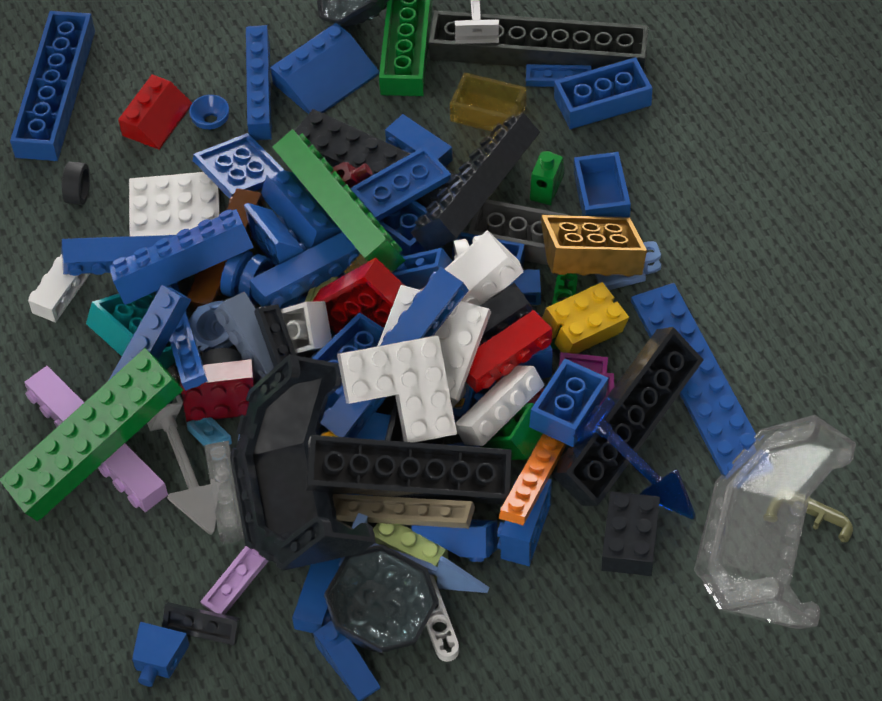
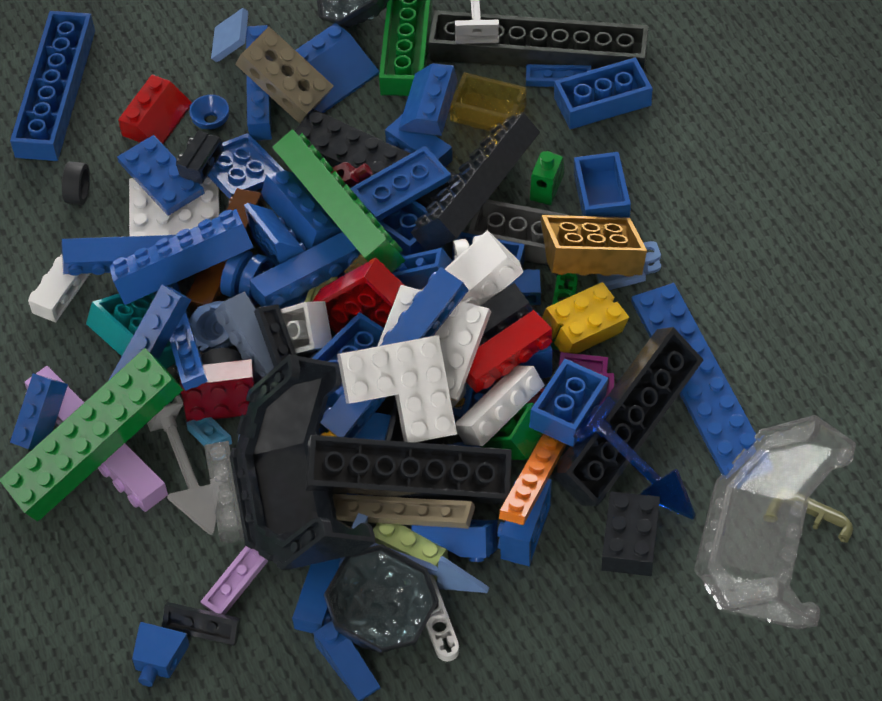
none -> blue brick [10,373,68,450]
none -> blue plate [117,135,205,216]
none -> black brick [176,131,224,184]
none -> medium blue tile [211,8,248,62]
none -> dark tan brick [235,27,334,123]
none -> blue slope [399,63,458,136]

